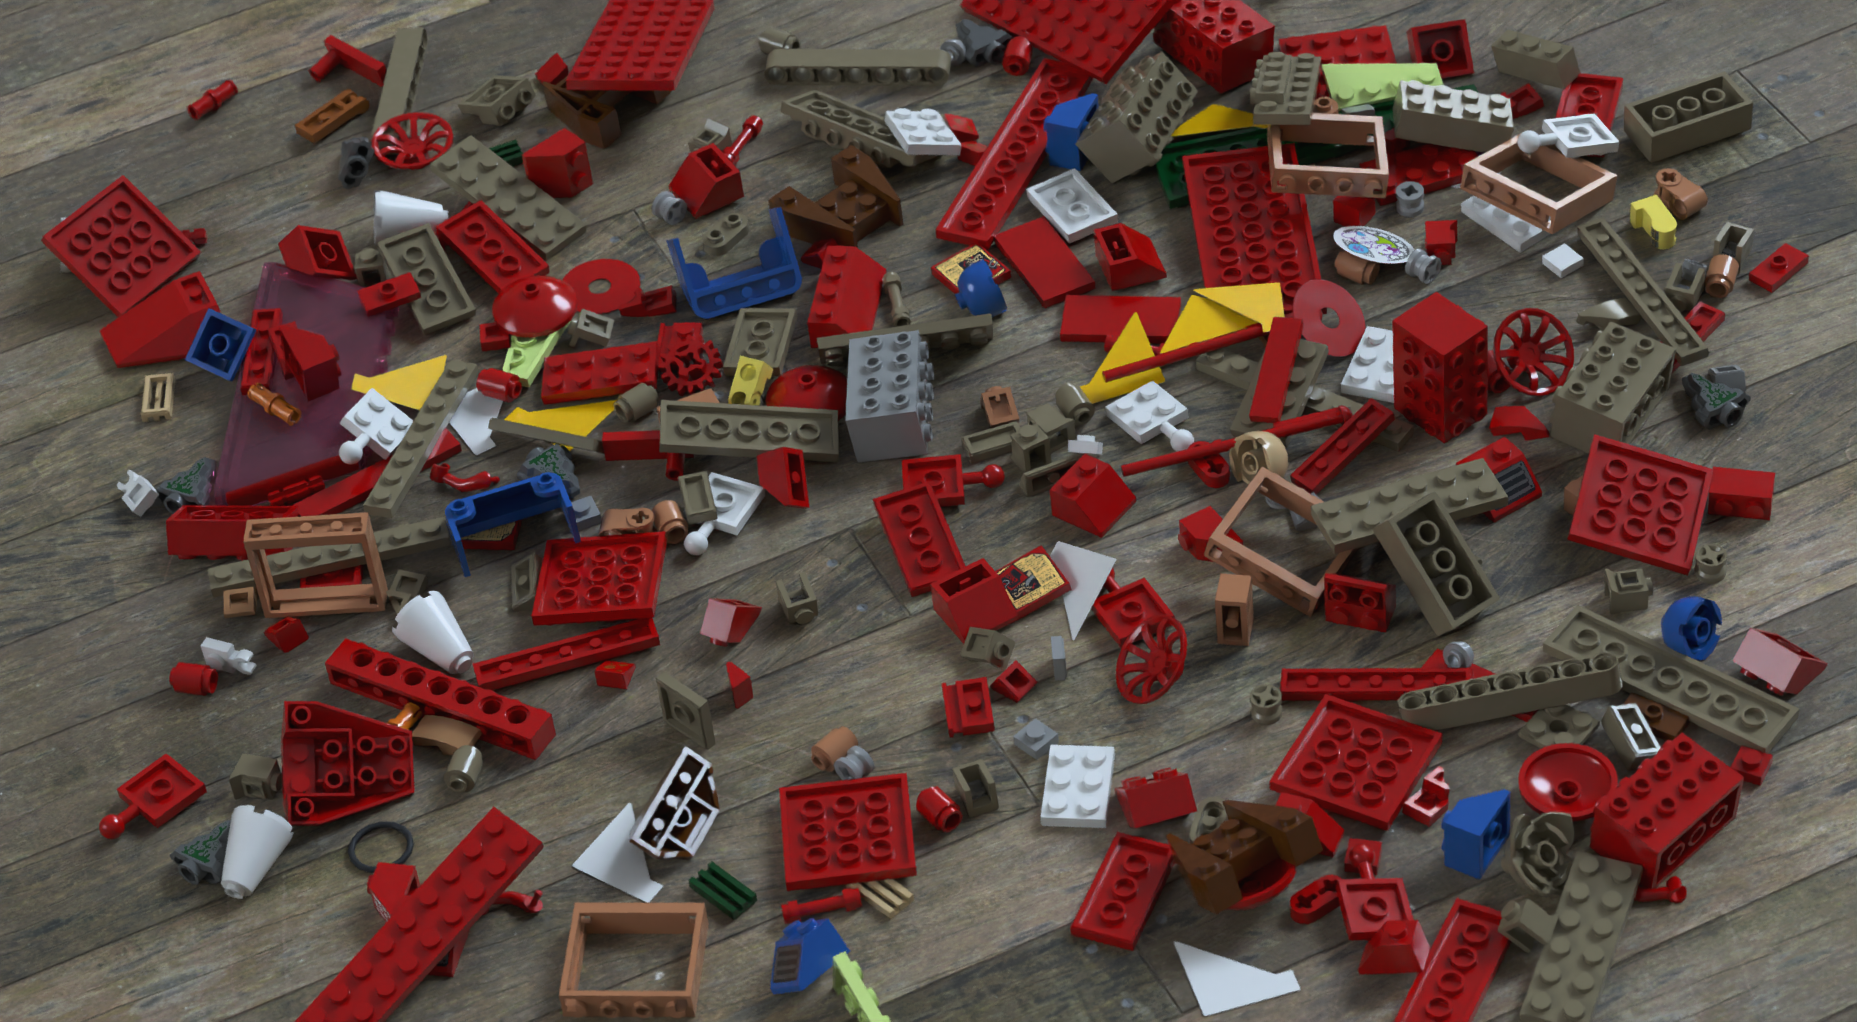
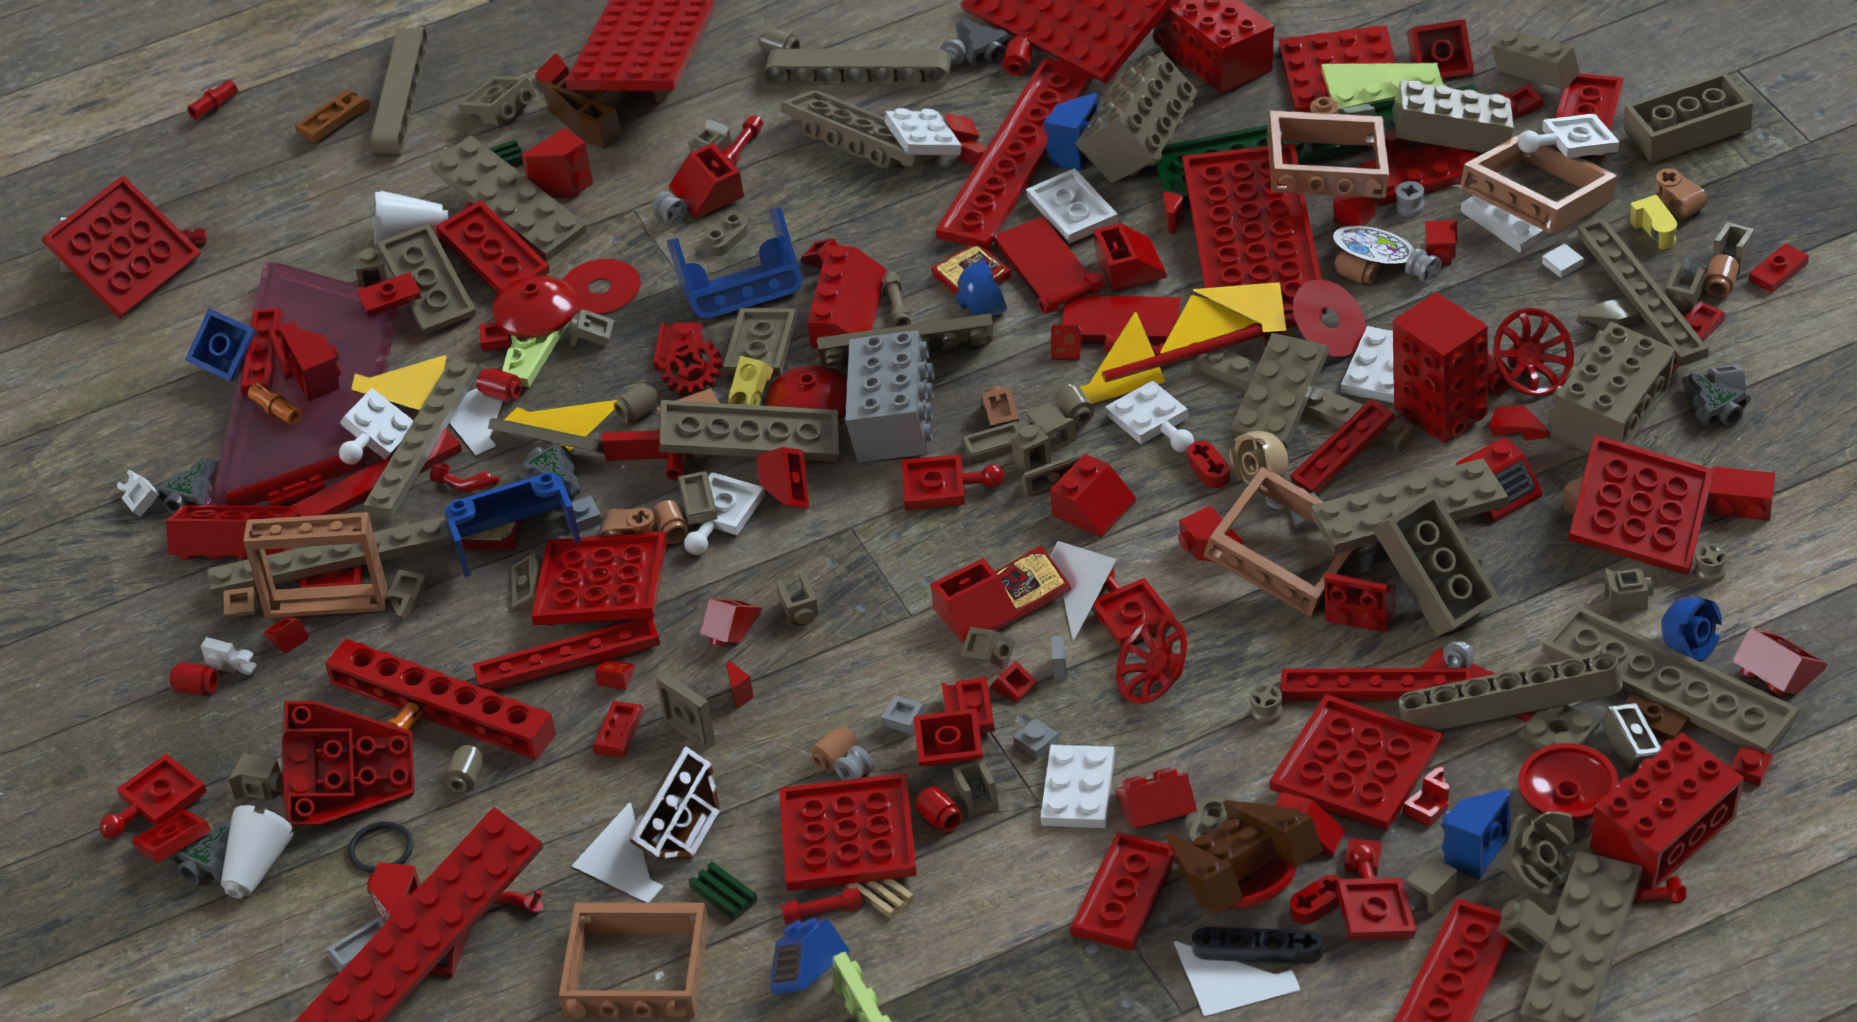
red wedge [99,271,221,368] -> none
tan tile [141,373,176,422] -> none
red slope [278,225,357,281] -> none
red piece [308,35,387,88] -> none
dark grey rock [338,136,375,189] -> none
red wheel [372,112,454,170] -> none
white cone [392,591,474,674] -> none
medium nougat slope [412,715,483,755] -> none
red plate [541,341,660,405] -> none
red slope [619,285,676,317] -> none
reddish brown wedge [768,145,904,248] -> none
red tile [872,481,966,597] -> none
white plate [1068,435,1103,455] -> none
red bar [1121,405,1353,477] -> none
yellow sticker [1171,104,1268,137] -> none
nougat brick [1215,573,1254,646] -> none
red tile [1249,317,1304,423] -> none
dark tan plate [1250,52,1321,125] -> none
red slope [1358,920,1430,975] -> none
none -> red tile [131,809,212,863]
none -> light grey tile [325,916,386,972]
none -> red plate [593,701,644,758]
none -> light grey plate [881,696,924,734]
none -> red slope [913,708,983,767]
none -> red bar [1037,272,1105,315]
none -> red slope [1051,325,1082,360]
none -> red slope [1162,192,1184,234]
none -> black beam [1192,926,1323,964]
none -> dark tan panel [1407,855,1457,915]

